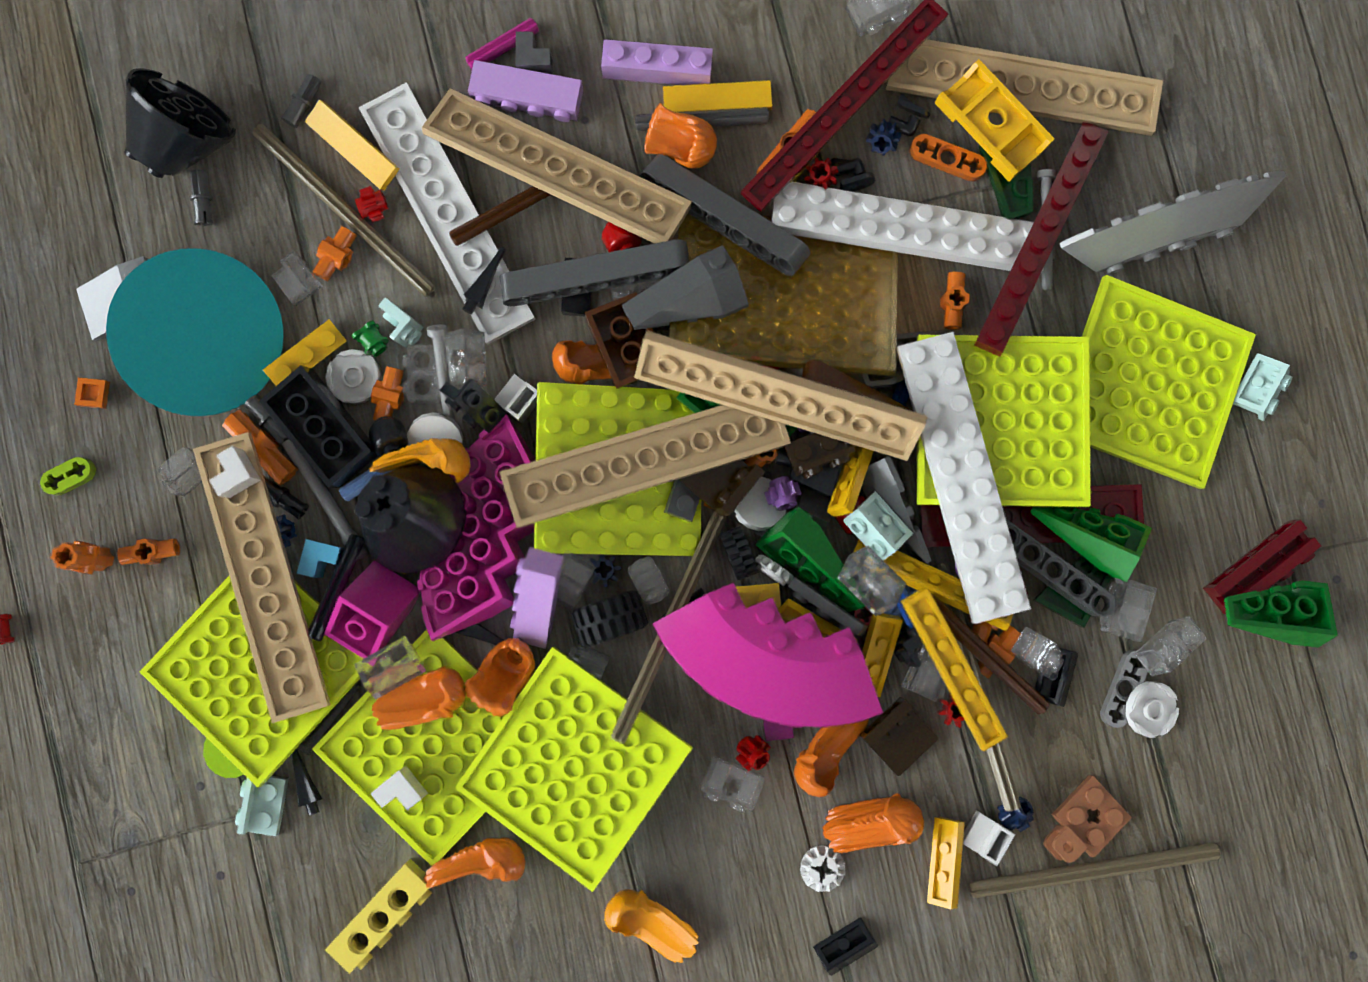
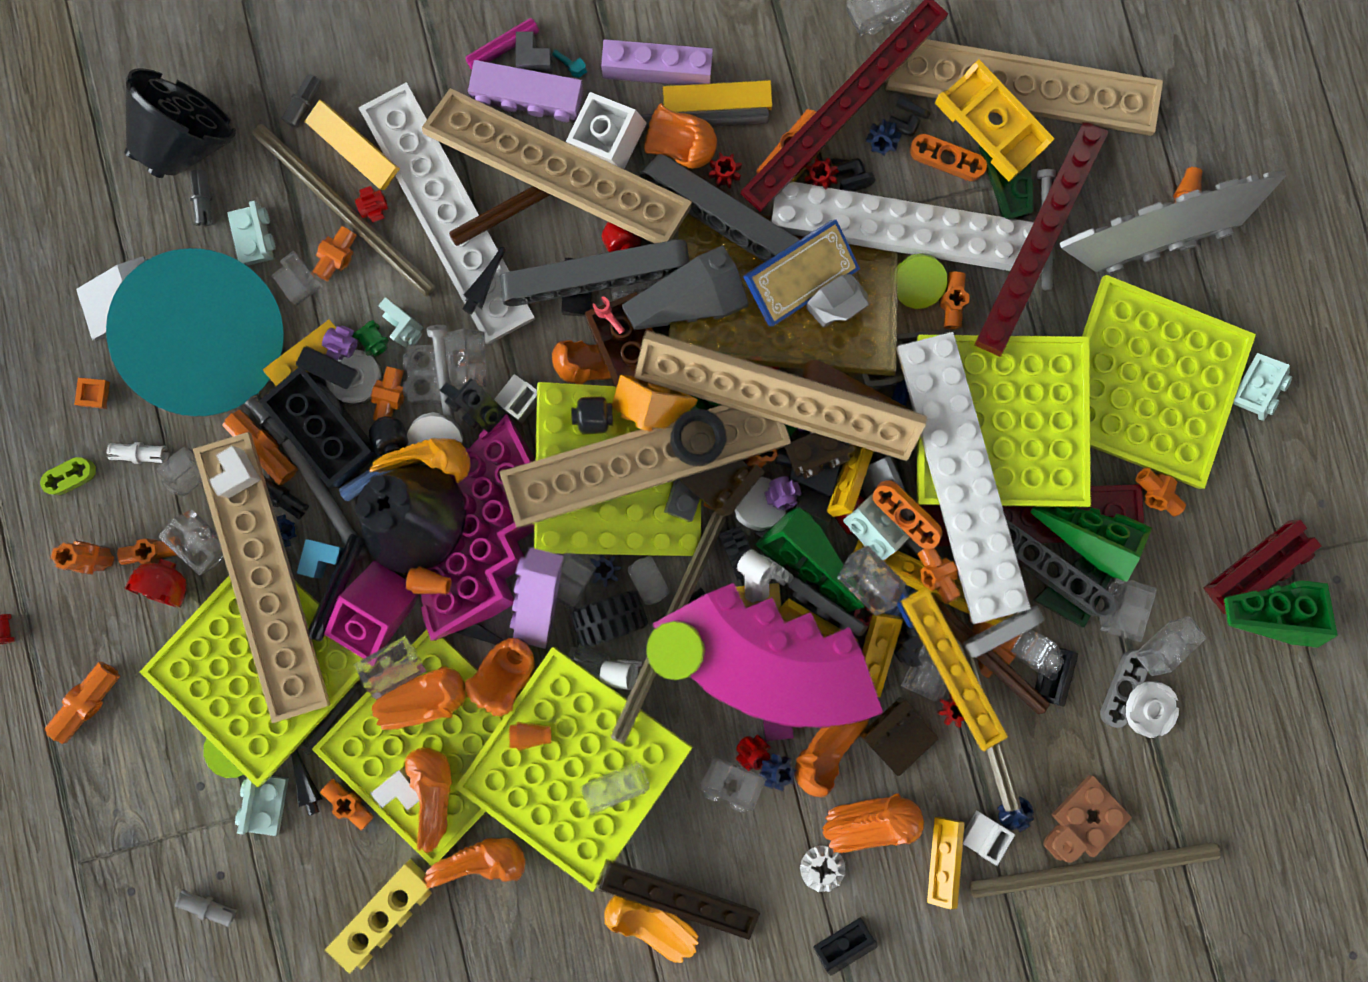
none -> orange piece [44,662,121,744]
none -> white pin [107,442,169,464]
none -> red cylinder [124,559,187,608]
none -> clear brick [158,510,224,576]
none -> light grey pin [175,889,237,927]
none -> light aqua bracket [227,200,275,266]
none -> black slope [296,346,358,389]
none -> orange axle [320,779,375,831]
none -> medium lavender gear [322,325,358,361]
none -> orange hair [405,748,452,853]
none -> orange cone [406,566,451,595]
none -> orange cone [509,722,552,751]
none -> teal hand [552,49,588,78]
none -> white brick [566,92,647,169]
none -> black head [571,396,613,434]
none -> clear brick [581,762,650,814]
none -> coral hand [593,297,625,334]
none -> dark brown tile [596,859,760,940]
none -> white piece [600,659,642,690]
none -> light orange slope [612,375,697,431]
none -> lime tile [646,621,705,680]
none -> black tyre [671,409,726,466]
none -> red gear [709,153,742,189]
none -> white piece [737,549,776,603]
none -> pearl gold tile [743,219,860,326]
none -> dark blue gear [759,754,796,791]
none -> light grey slope [806,274,869,328]
none -> orange beam [873,480,943,549]
none -> lime tile [892,253,947,309]
none -> orange axle [917,547,961,604]
none -> light grey beam [963,606,1045,658]
none -> orange axle [1135,468,1186,516]
none -> orange cone [1173,167,1203,203]

